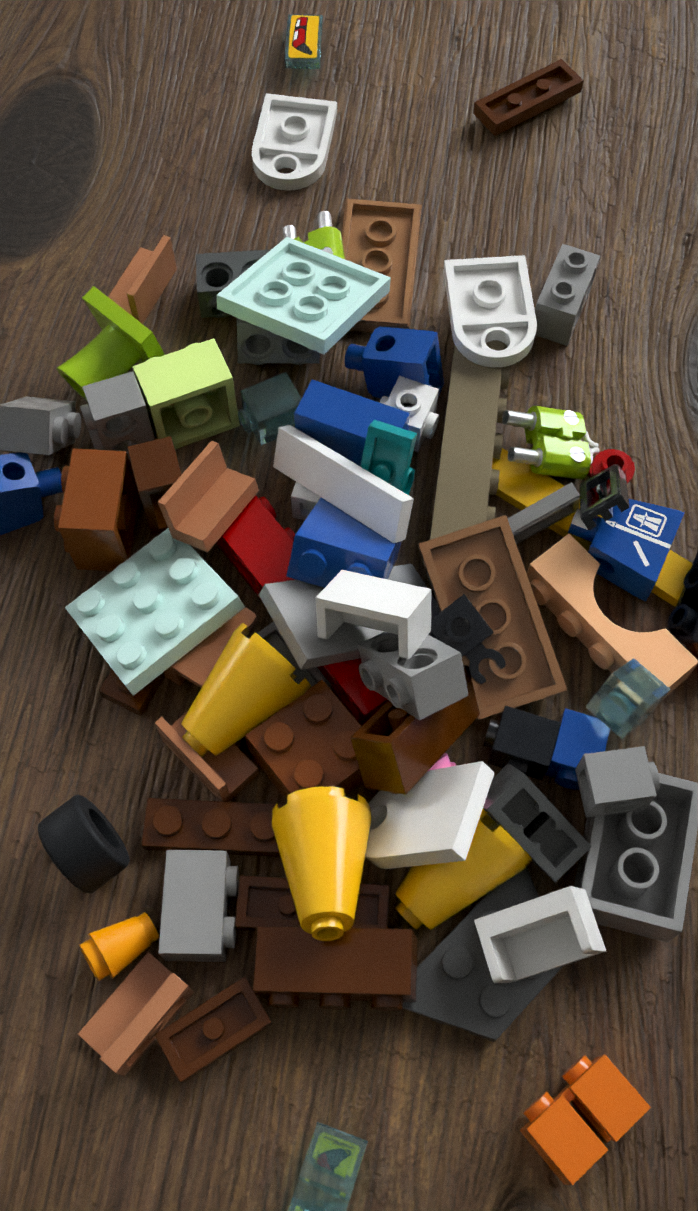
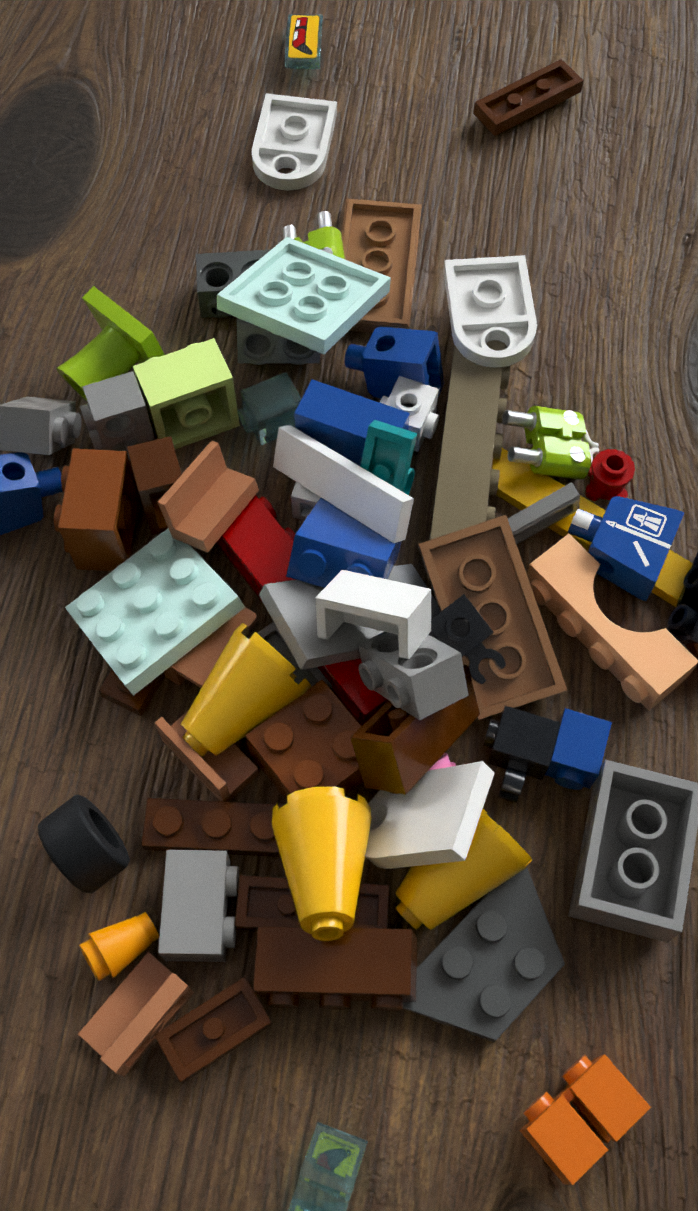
nougat panel [108,235,177,324] -> none
white panel [474,886,606,983] -> none
dark grey brick [483,763,592,882] -> none
light grey brick [535,244,600,346] -> none
light grey brick [575,746,660,818] -> none
black tile [580,464,630,530] -> none
clear light blue brick [586,658,671,739] -> none

